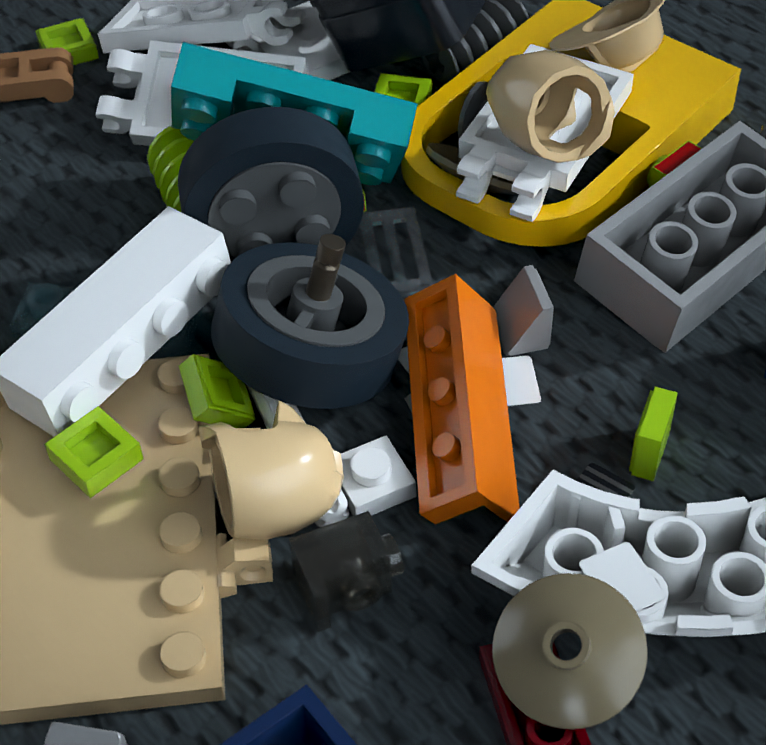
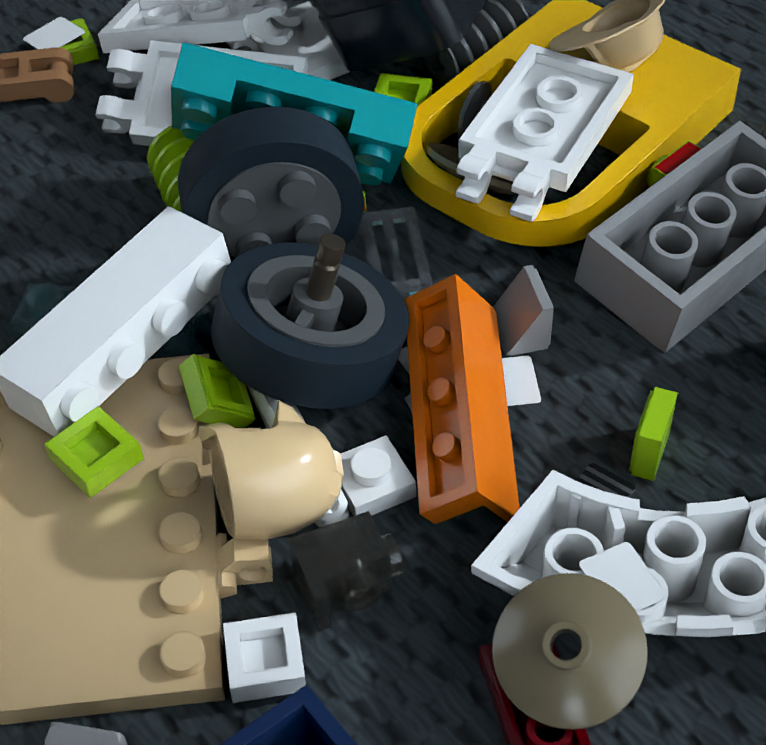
tan piece [486,50,615,163] -> none
none -> white sticker [23,17,85,49]
none -> white plate [223,612,306,703]

